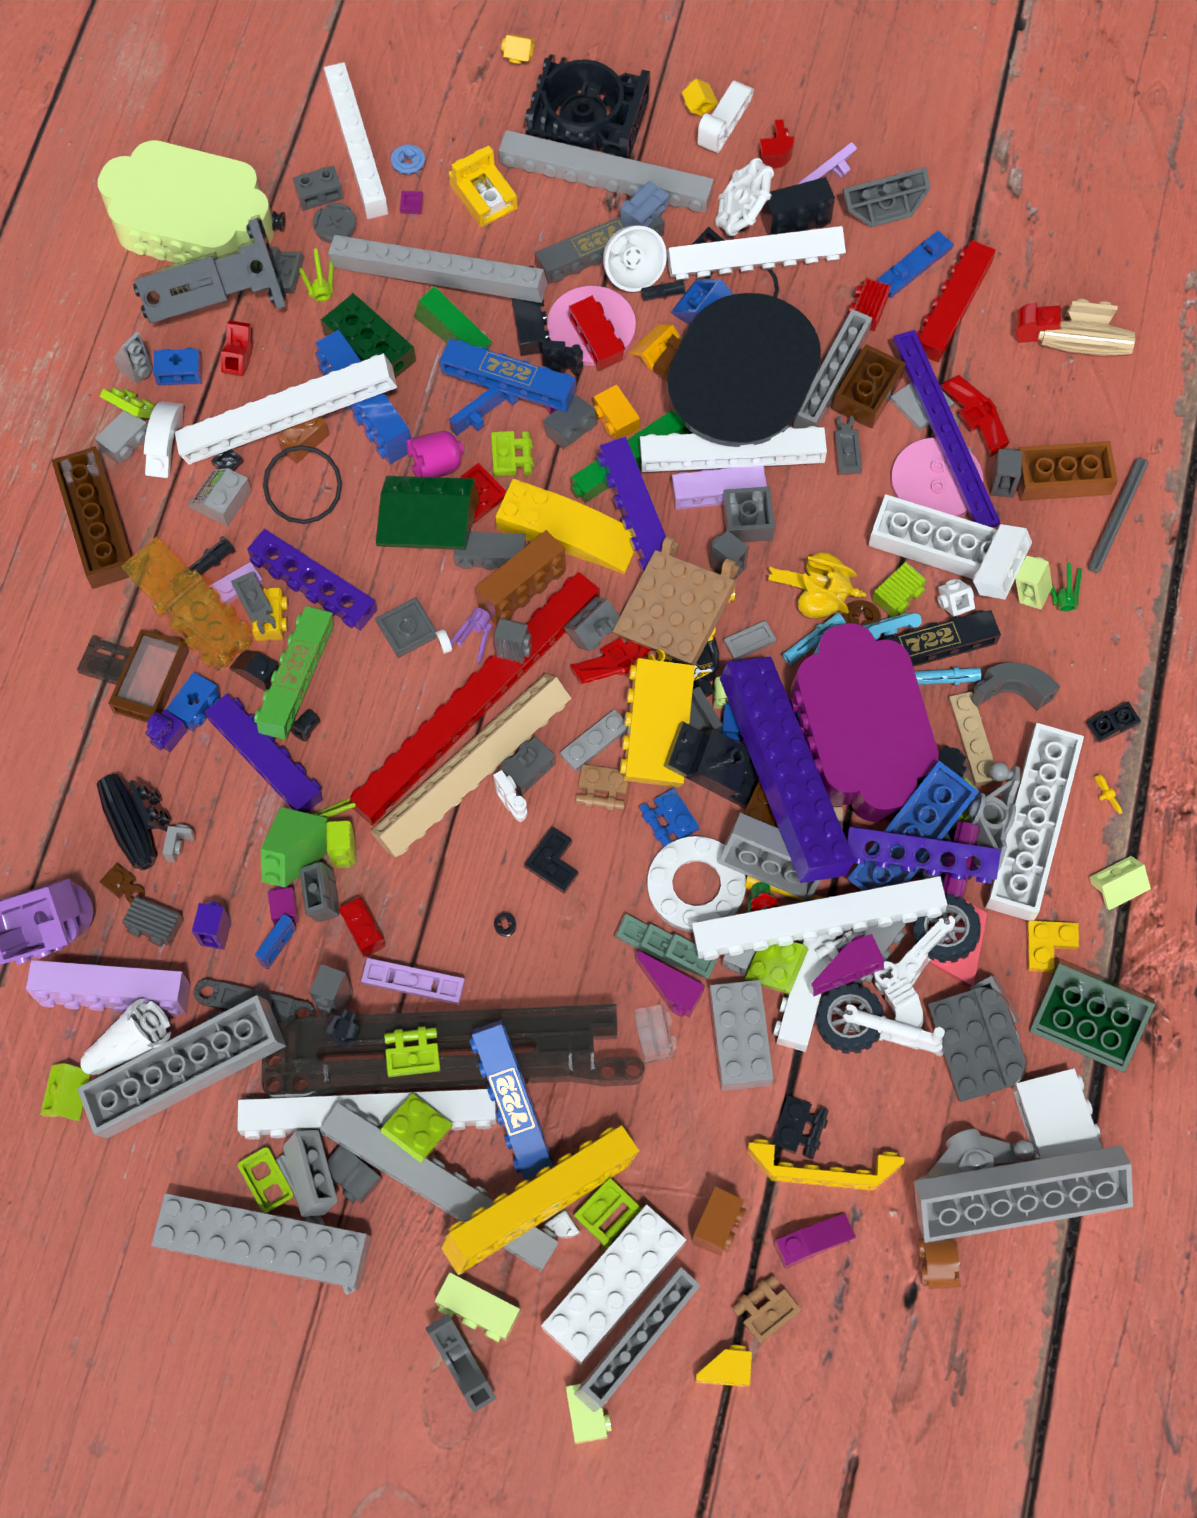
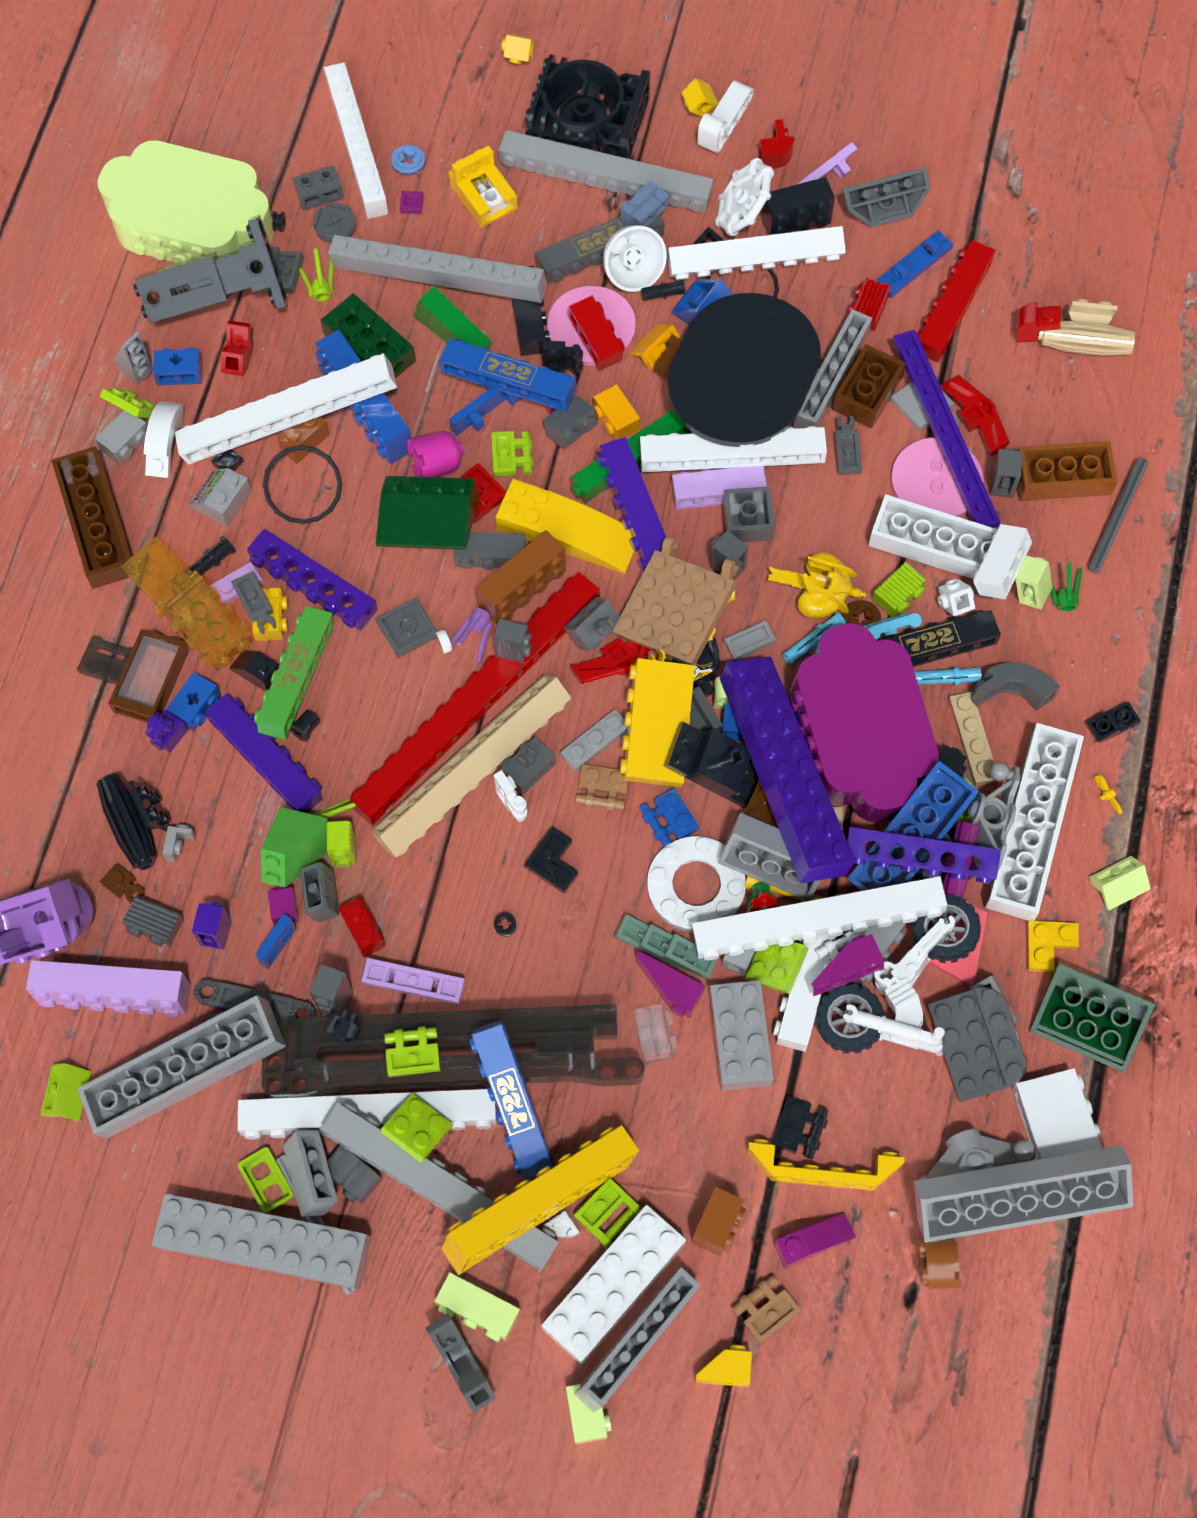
white cone [81,999,171,1075] -> none

